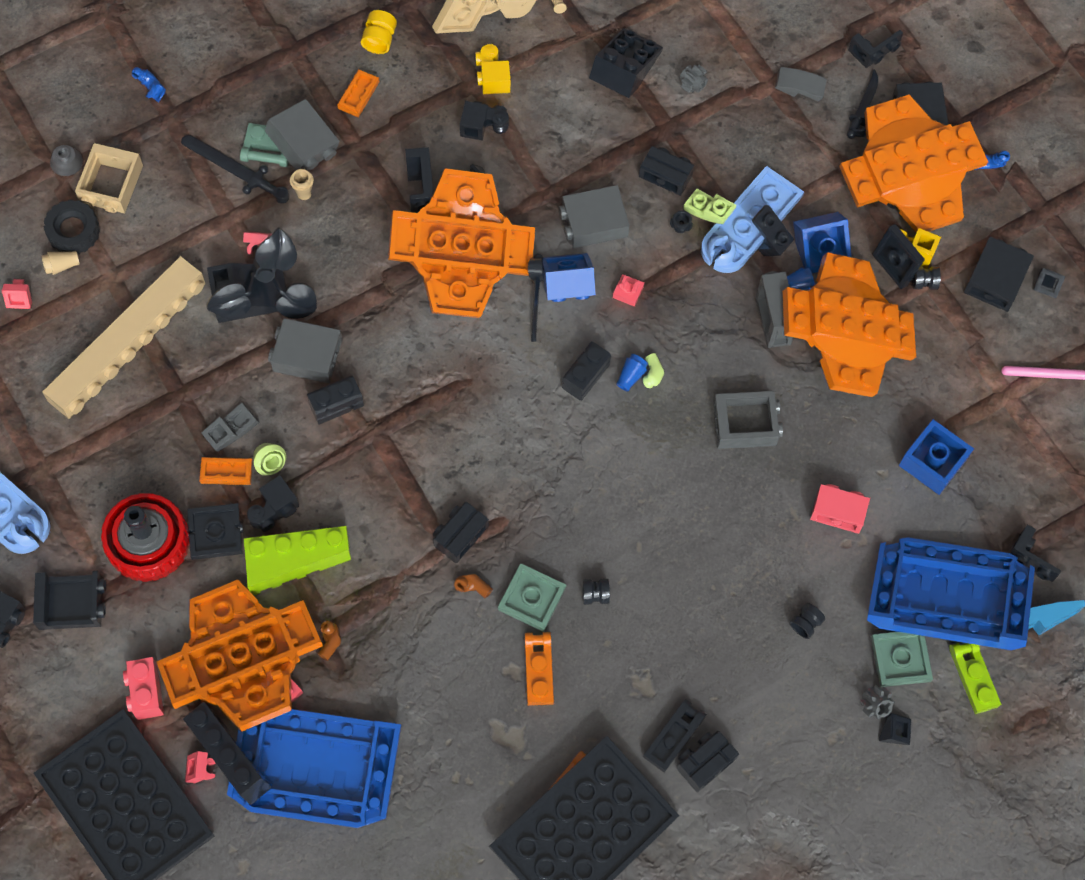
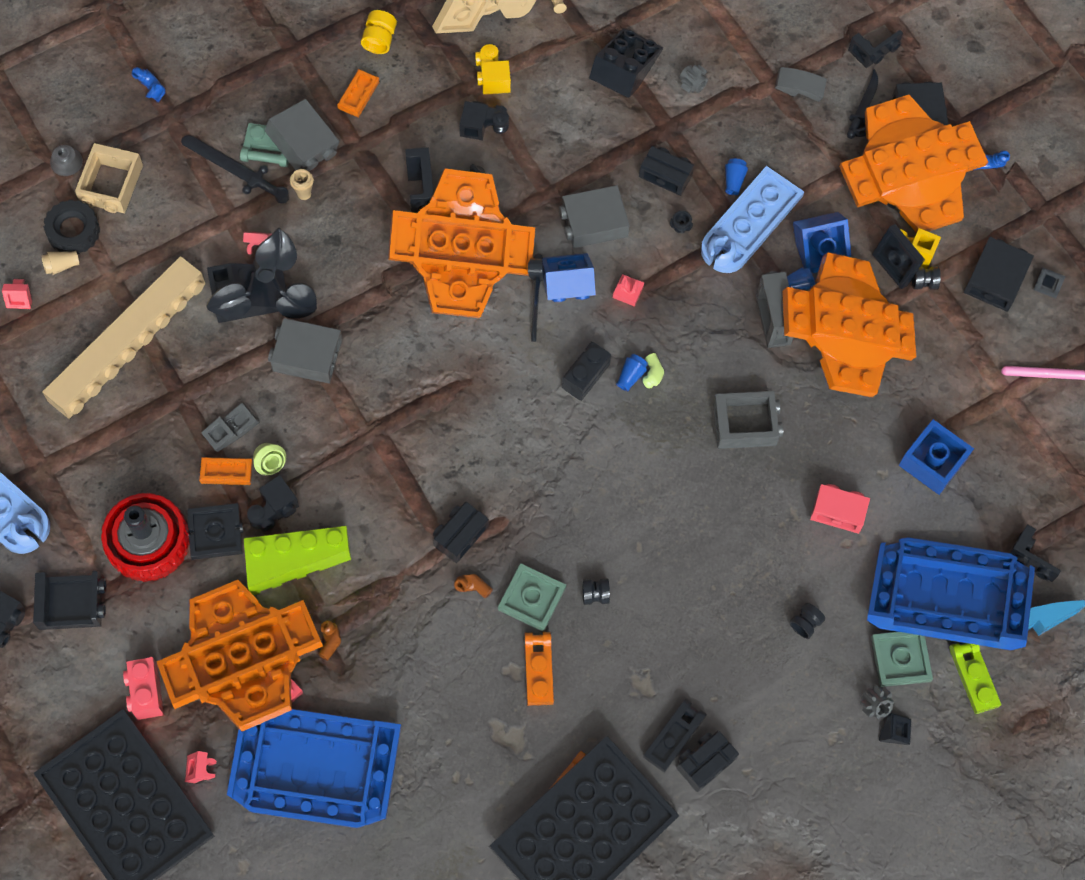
black arch [183,702,272,805] -> none
black brick [307,375,364,425] -> none
yellowish green slope [684,189,736,224] -> none
black bracket [752,205,795,256] -> none
none -> blue cone [725,158,748,195]

